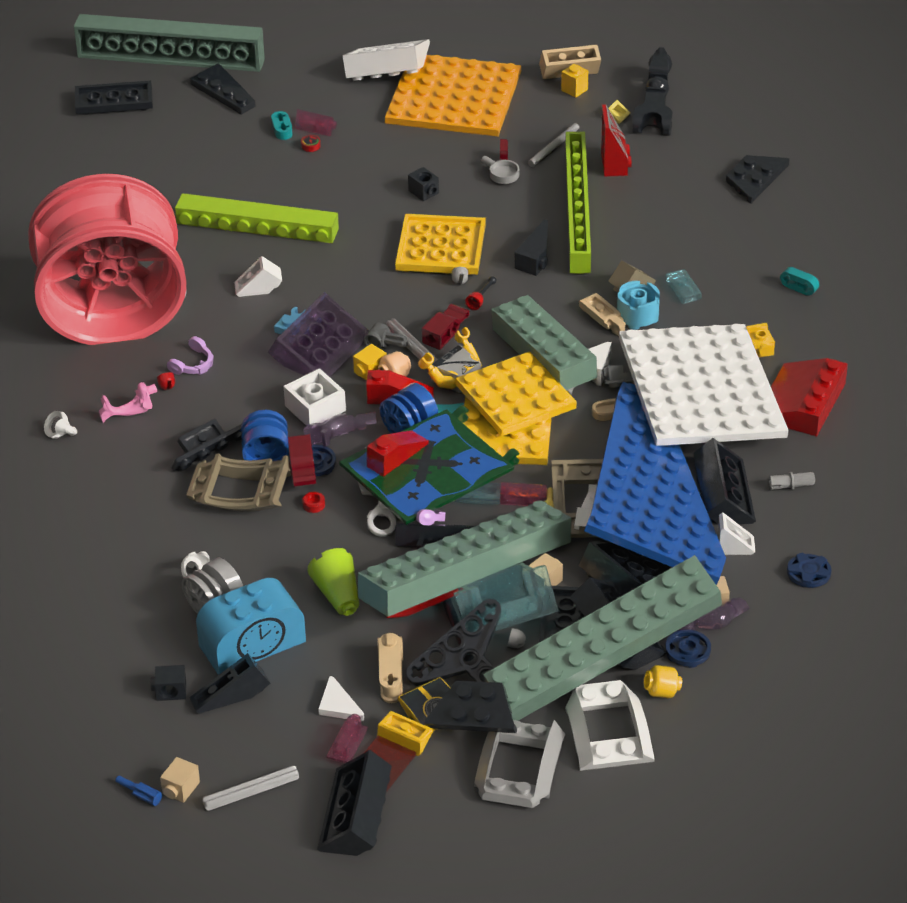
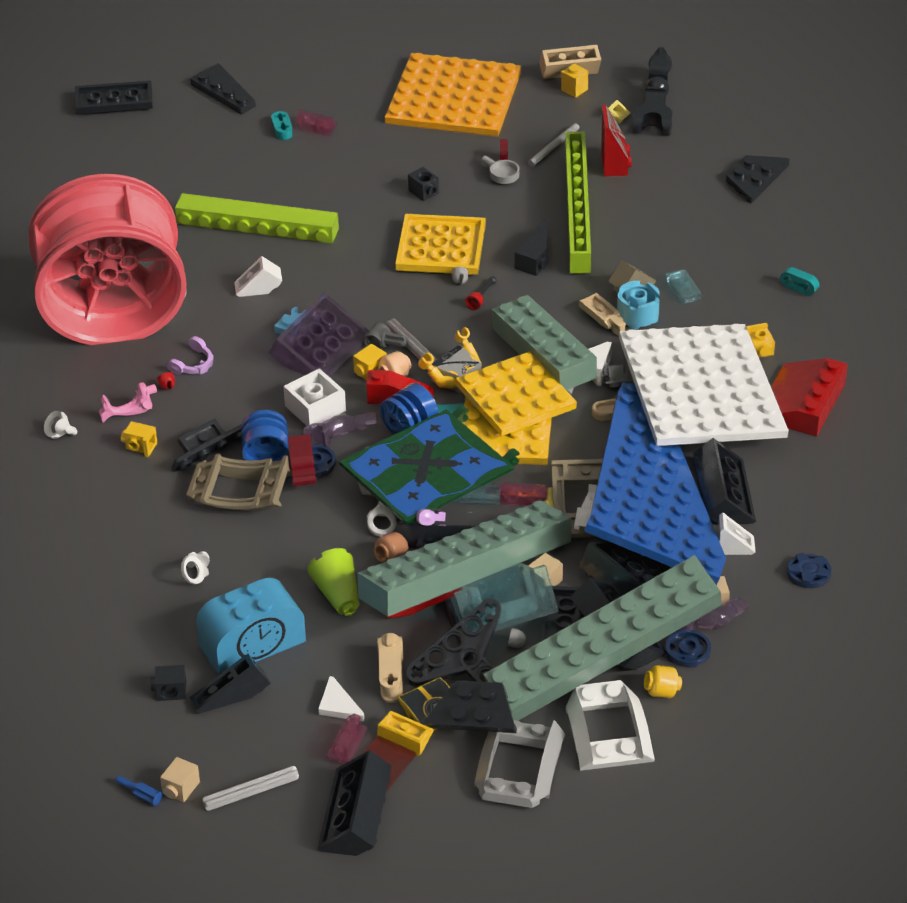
sand green brick [74,14,265,72] -> none
light grey wheel [182,557,243,614] -> none
tile [301,135,321,152] -> none
red tile [302,492,325,513] -> none
white slope [343,39,430,81] -> none
red slope [367,430,429,477] -> none
dark red piece [422,304,470,350] -> none
light grey axle [769,472,815,490] -> none
none -> yellow brick [121,421,157,457]
none -> nougat head [374,532,408,563]

